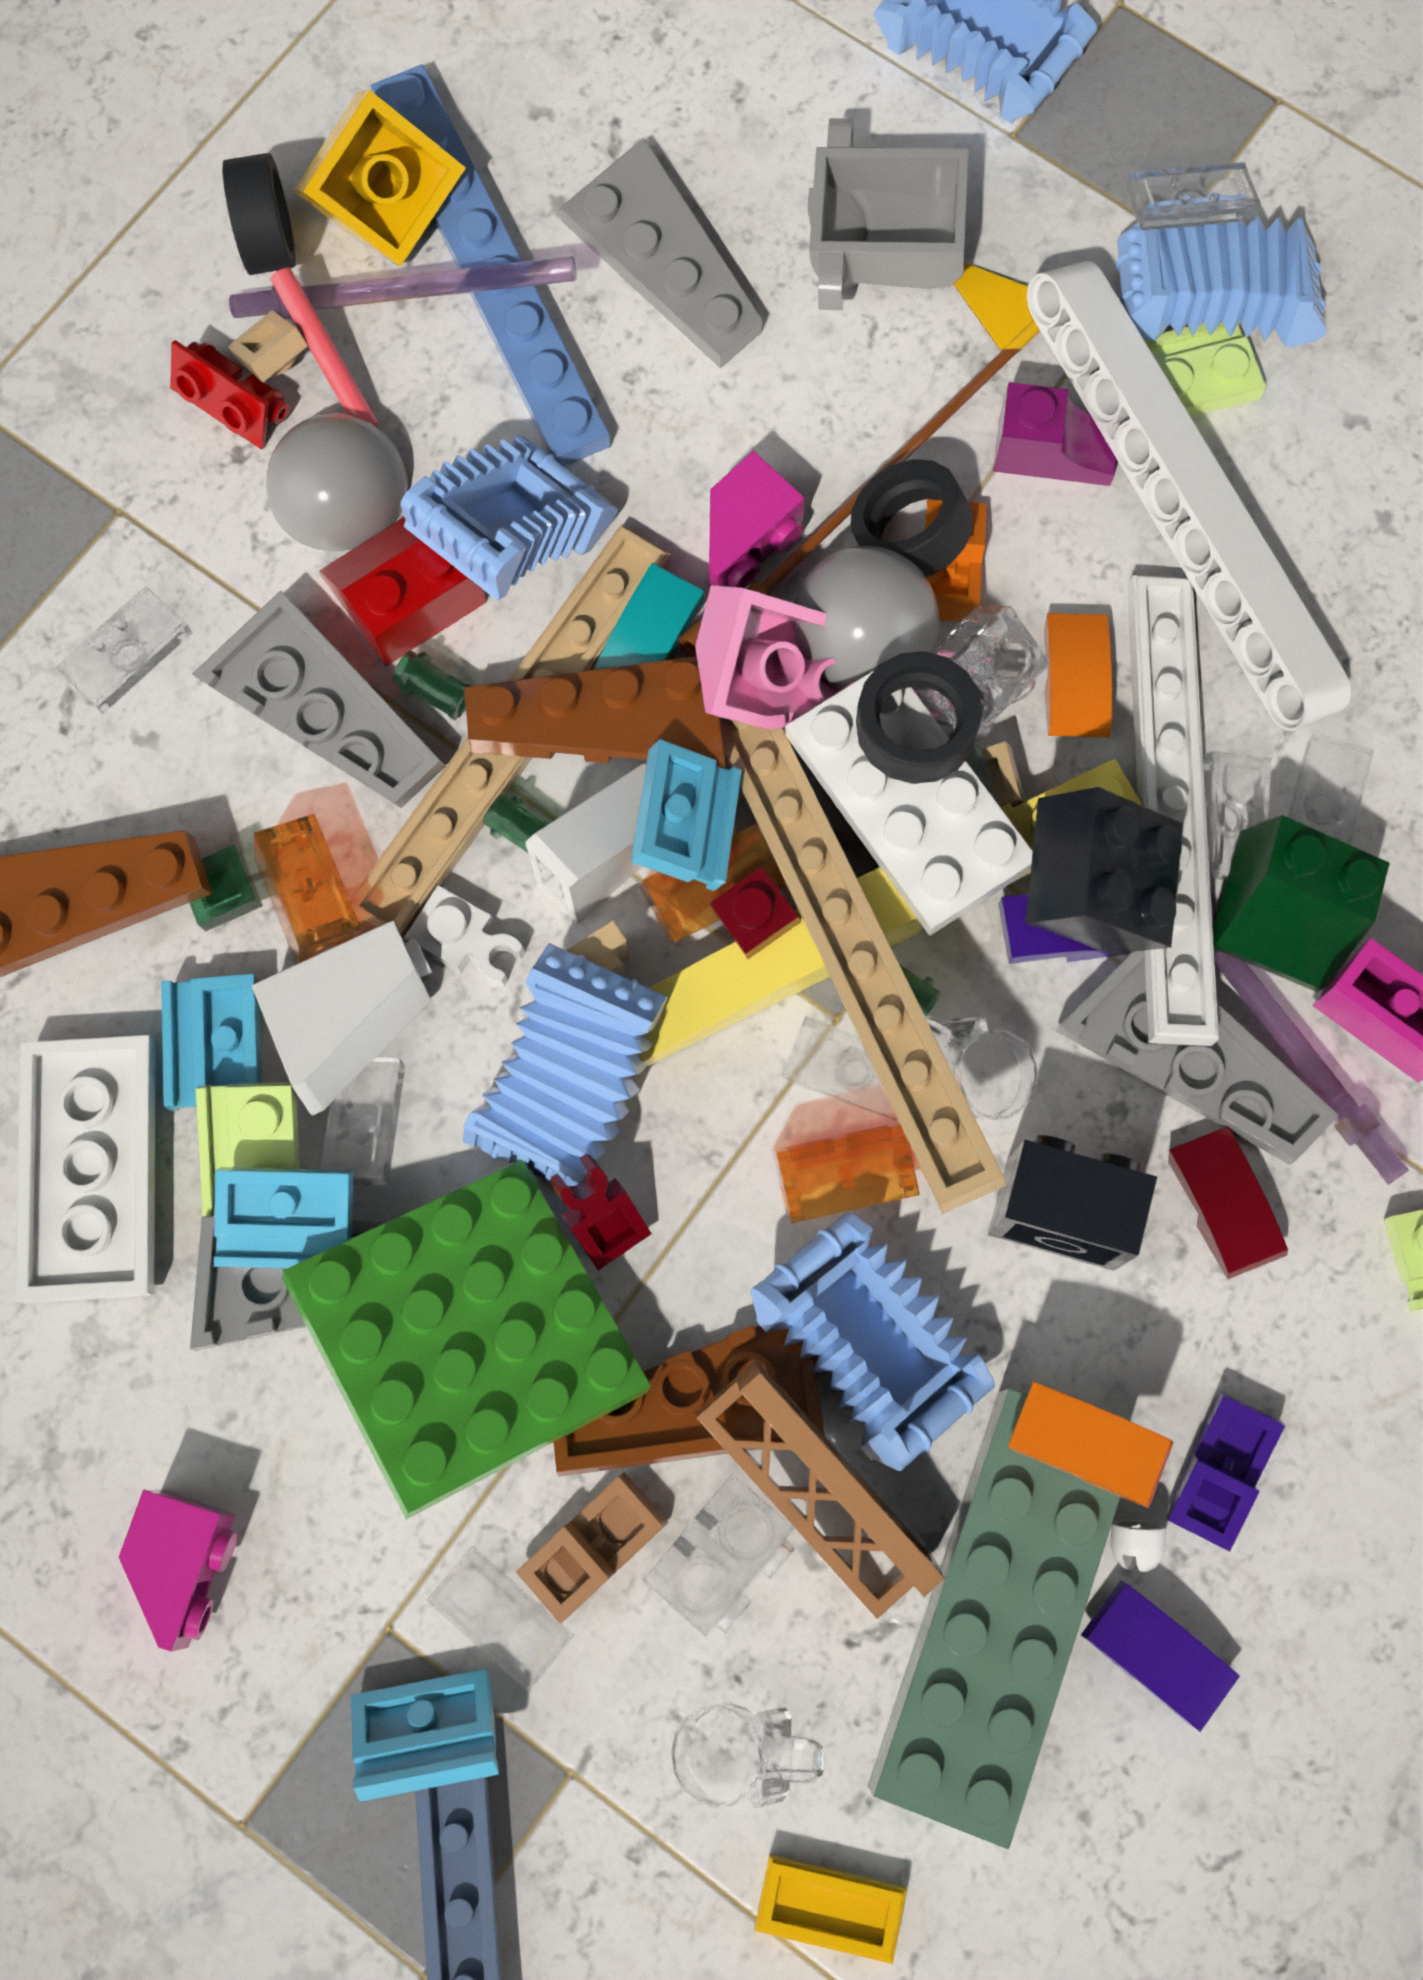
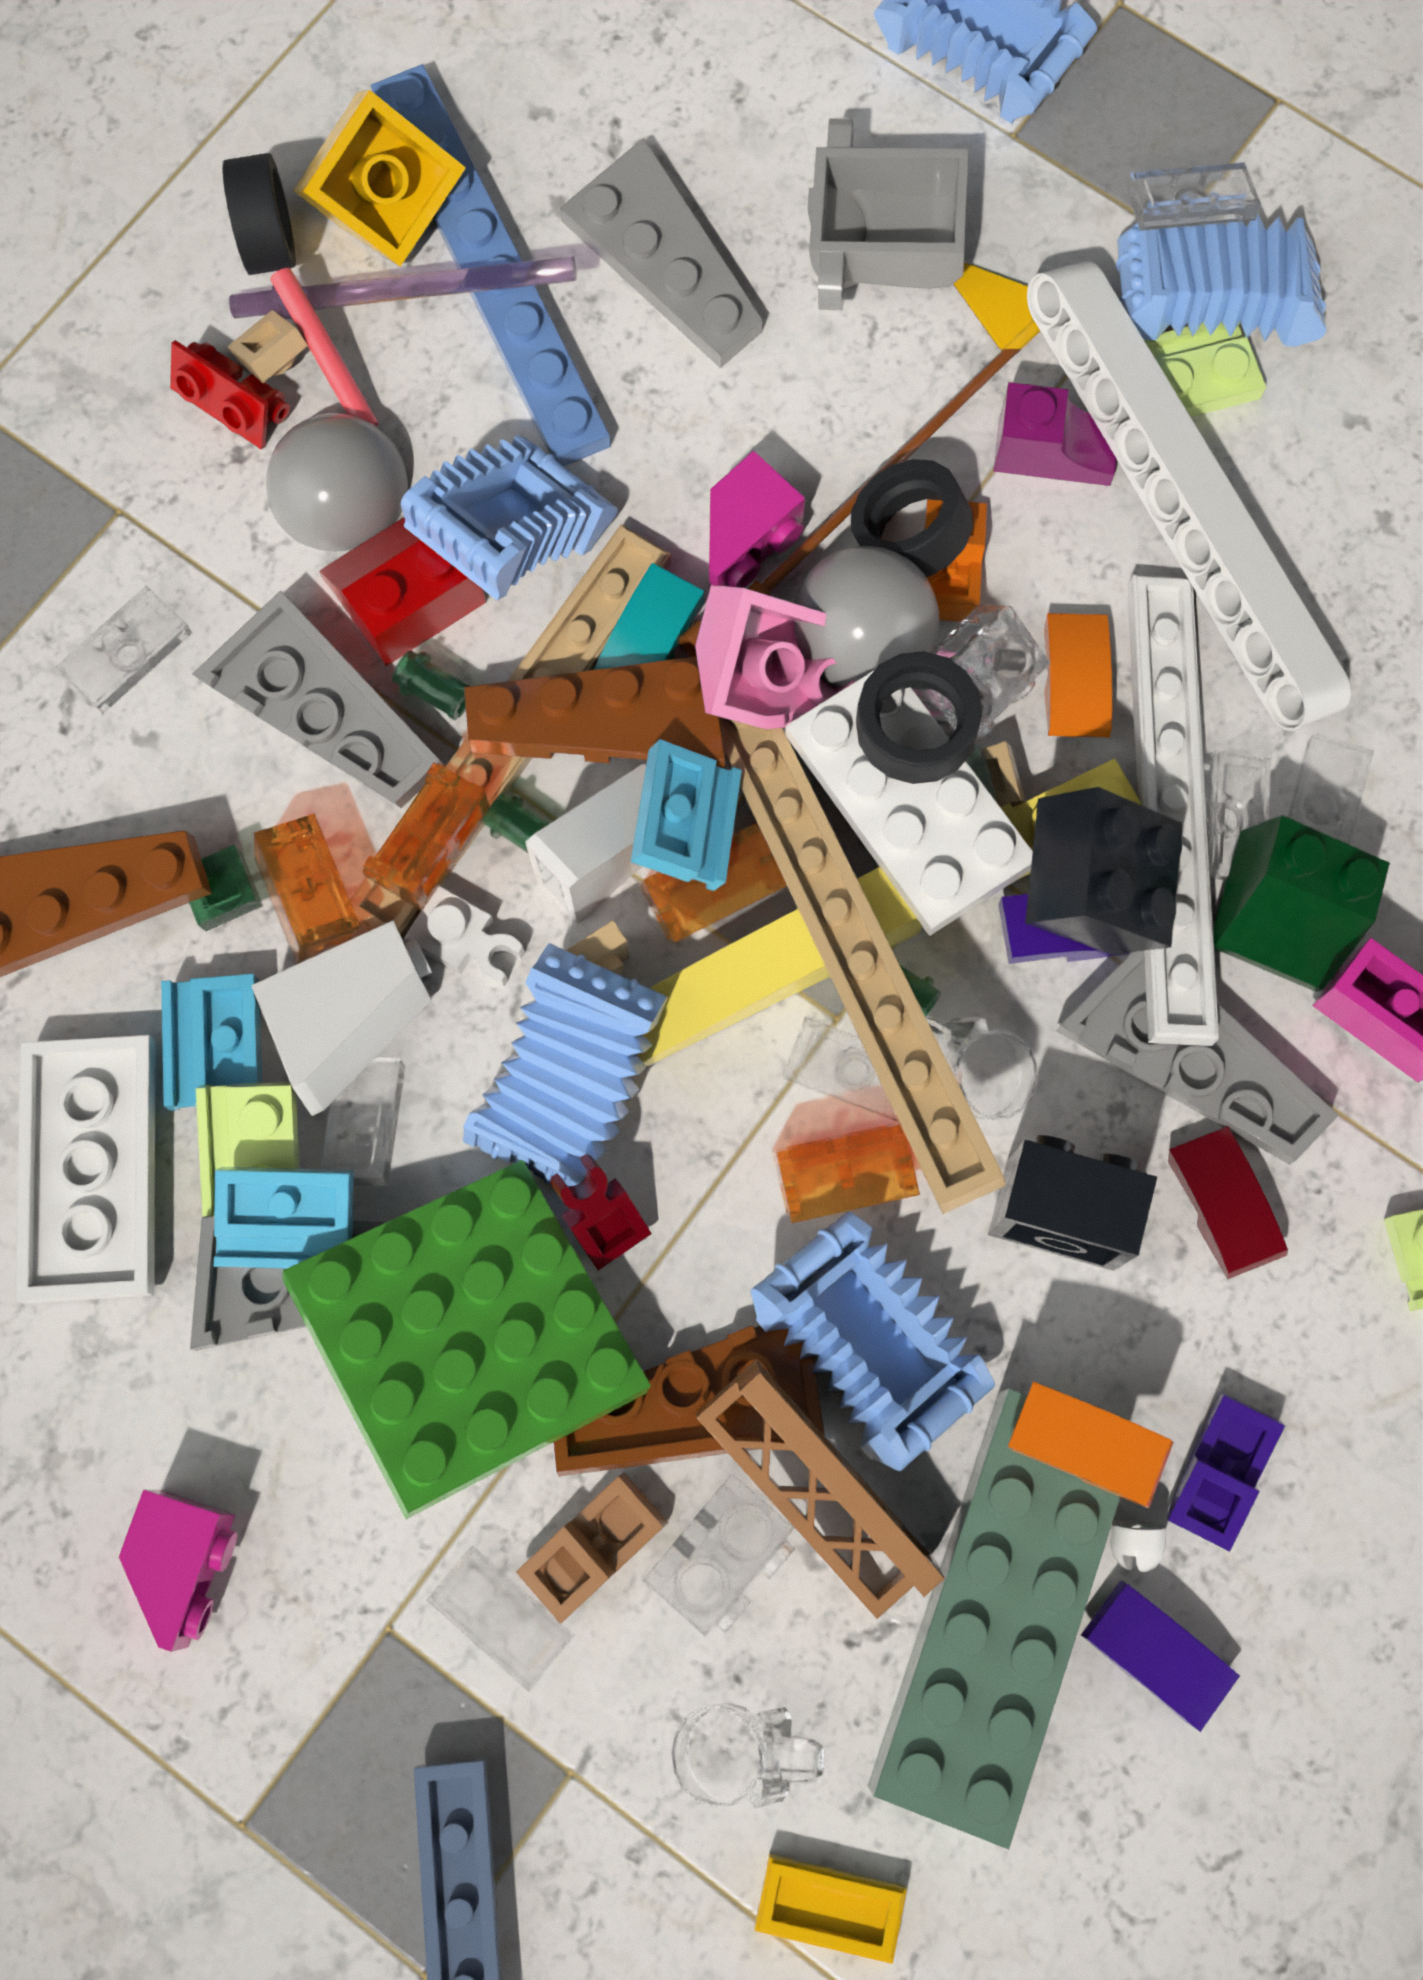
medium azure plate [351,1668,499,1802] -> none
dark red plate [709,866,800,959] -> none
clear purple bar [1212,919,1409,1185] -> none
none -> clear orange hinge [362,762,491,911]

